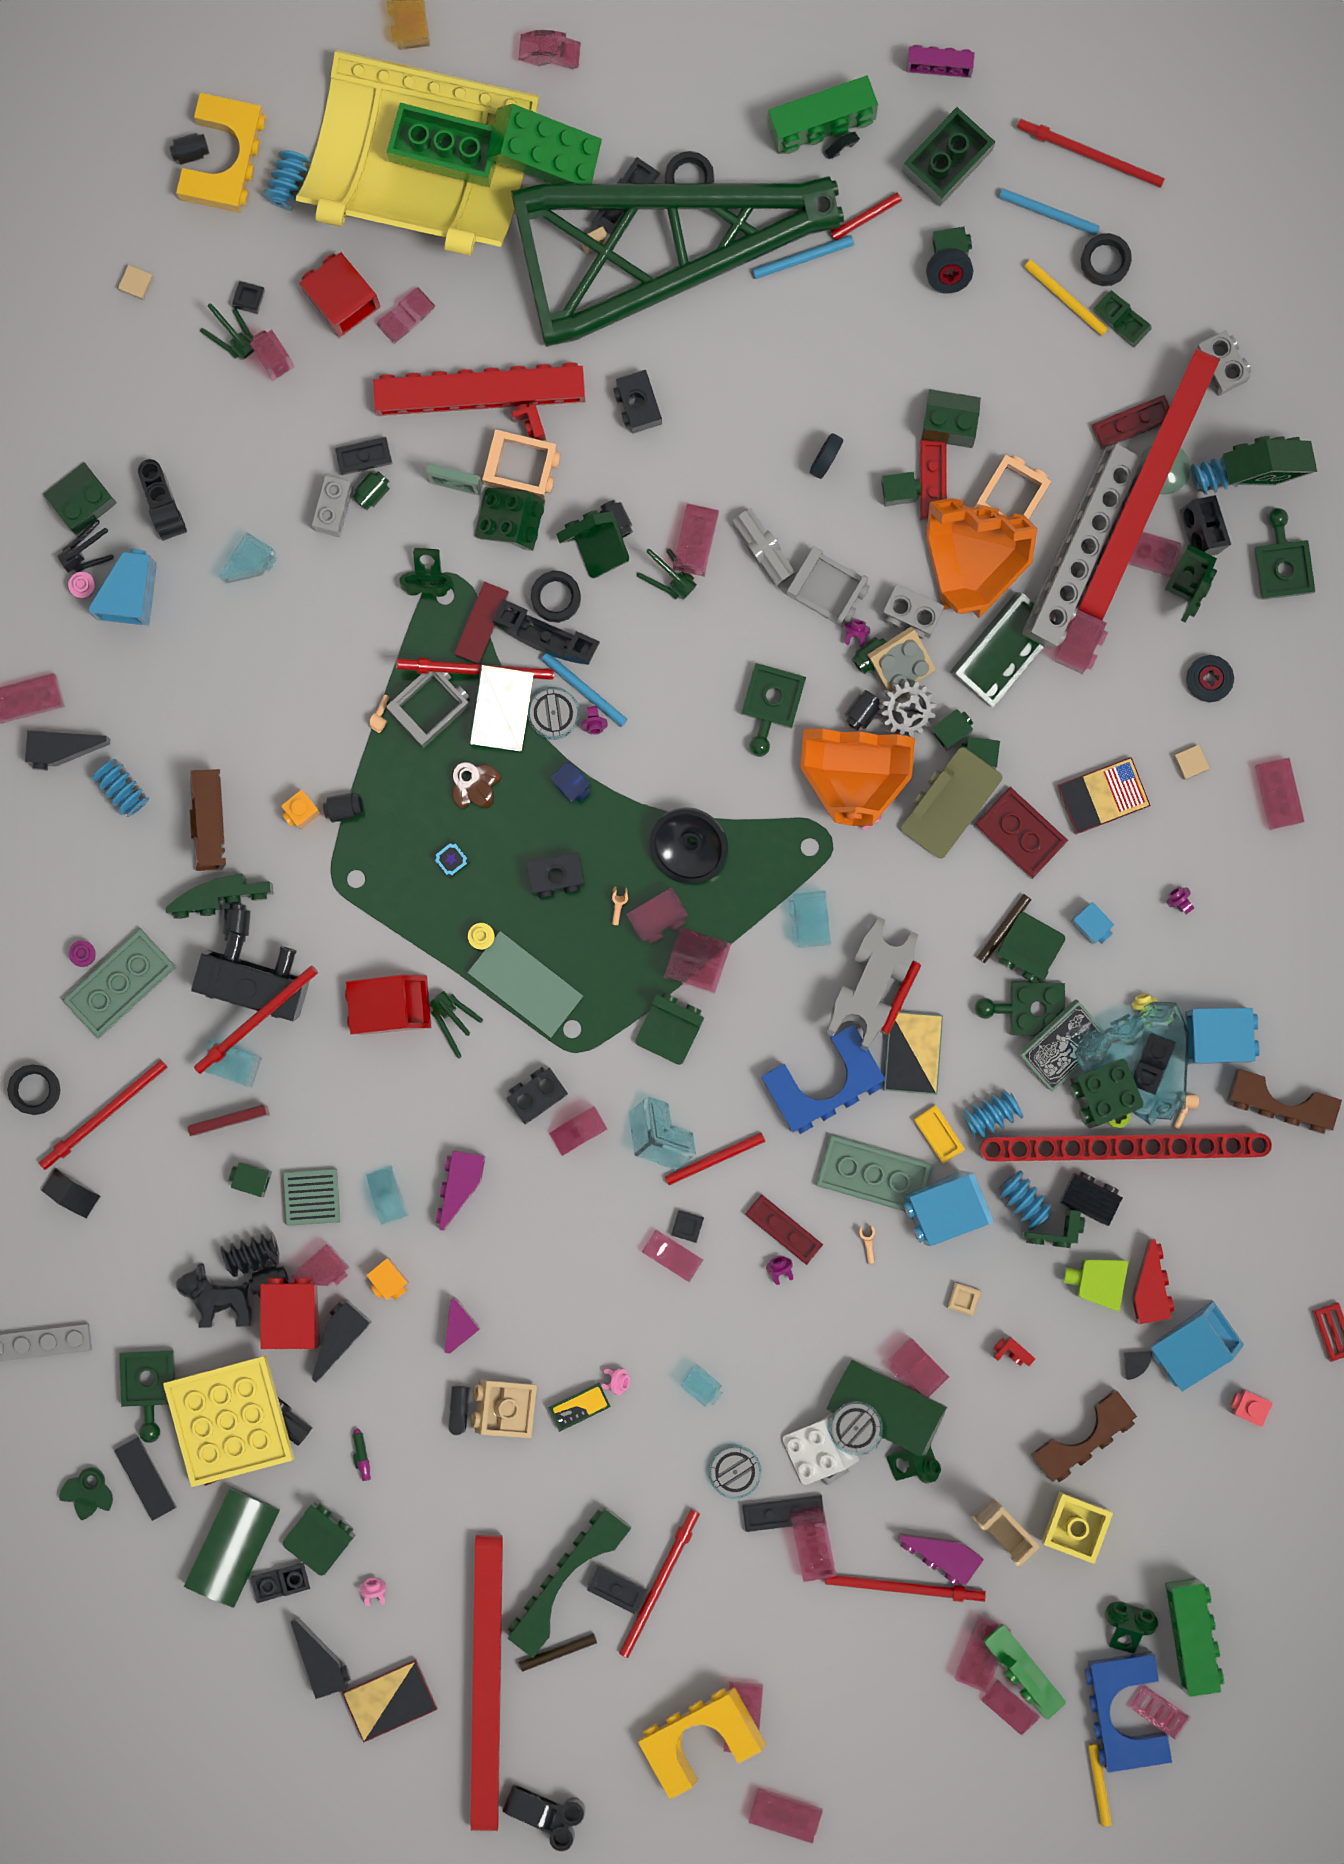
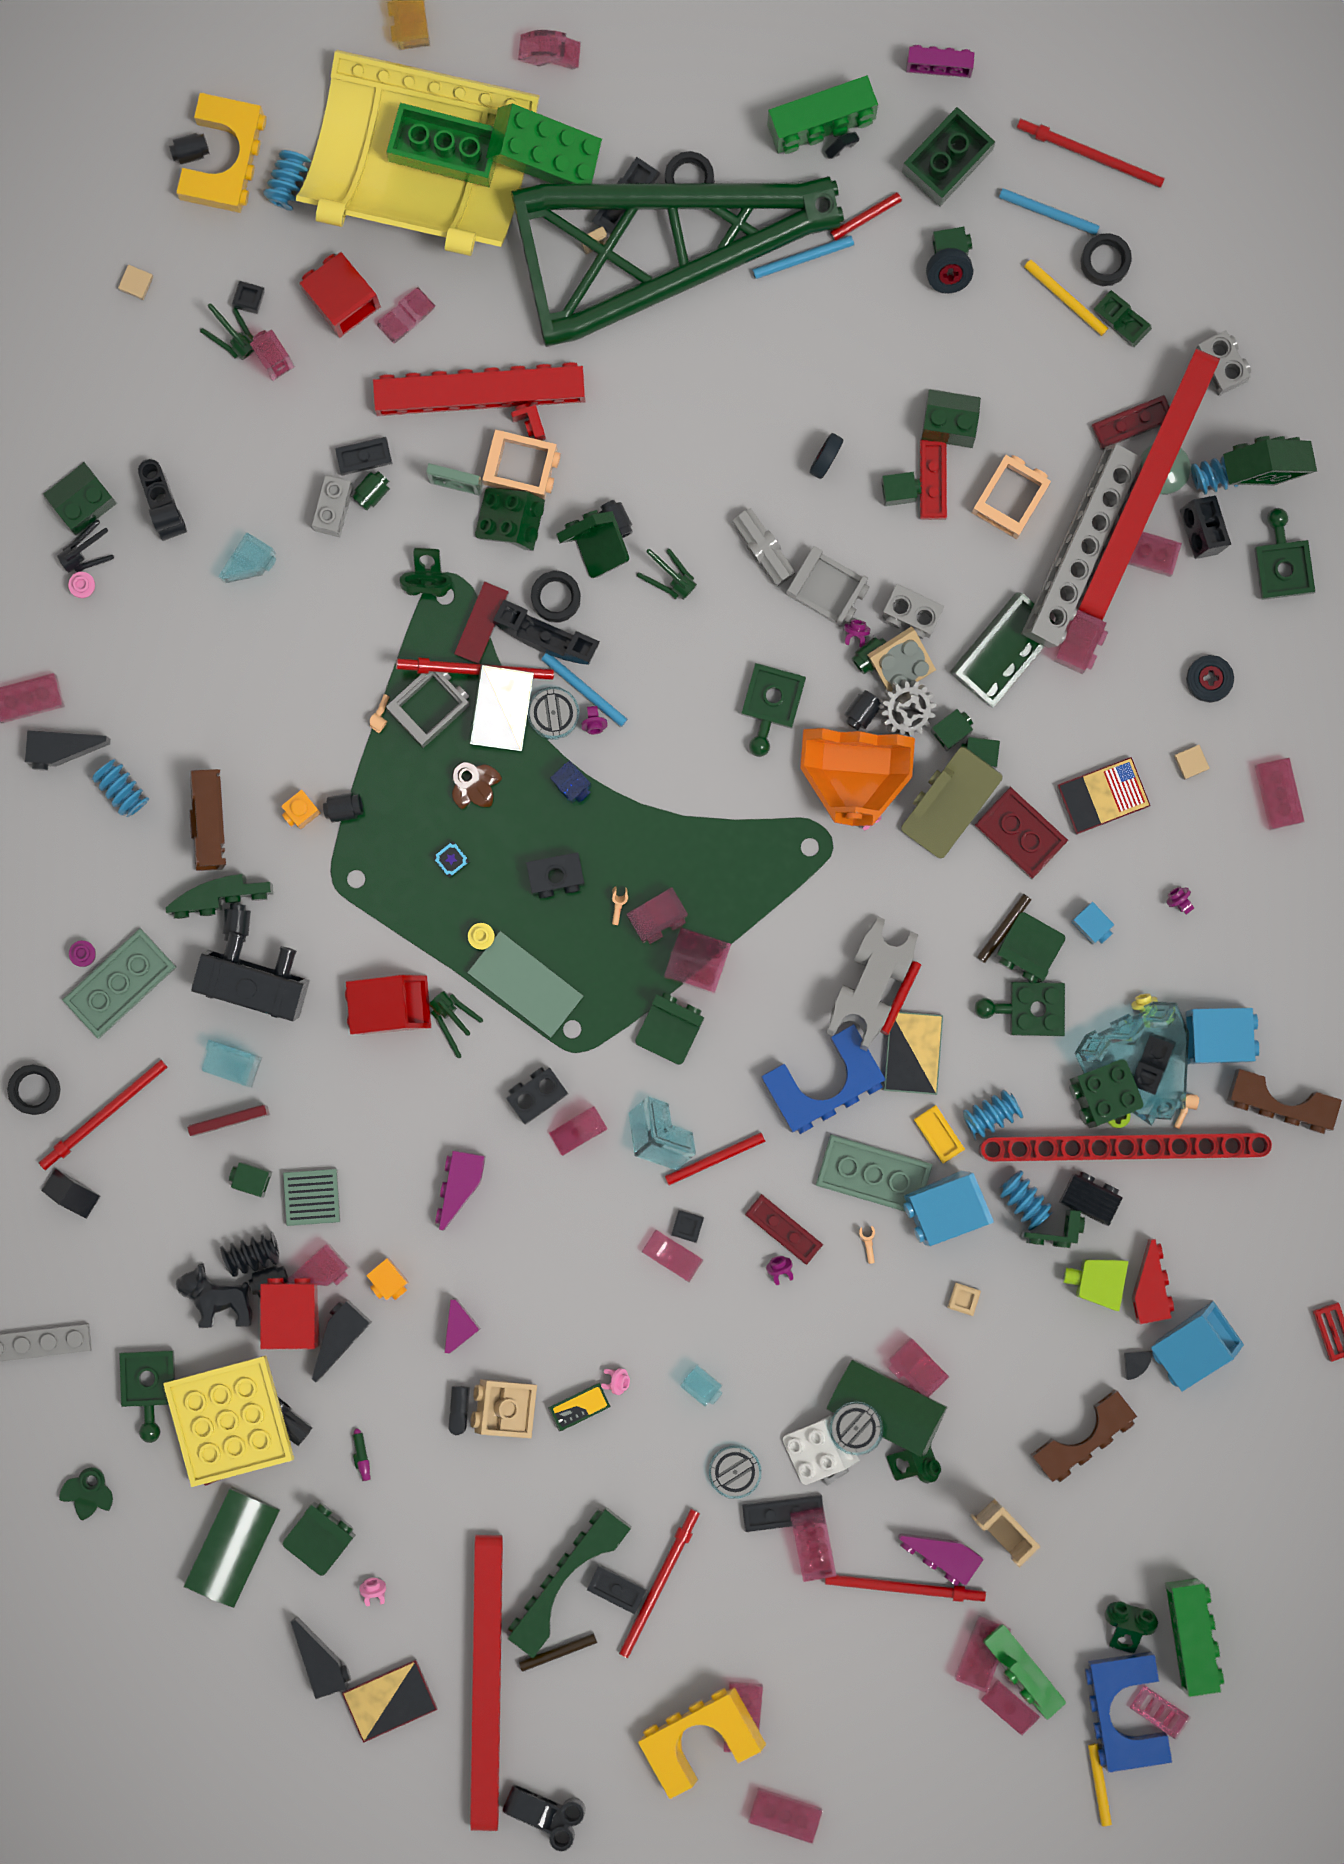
dark azure slope [89,549,157,626] -> none
black tile [114,1437,177,1521] -> none
red bar [194,965,318,1074] -> none
black slope [250,1563,310,1603] -> none
clear light blue slope [366,1166,409,1225] -> none
black brick [613,370,662,434] -> none
black dish [650,807,728,884] -> none
clear pink piece [673,503,719,577] -> none
clear light blue brick [789,891,831,948] -> none
orange panel [926,498,1038,618] -> none
red bracket [993,1336,1036,1367] -> none
tile [1018,999,1110,1092] -> none
light yellow brick [1041,1491,1113,1564] -> none
dark green bracket [1165,545,1217,623] -> none
coral bracket [1230,1389,1273,1427] -> none

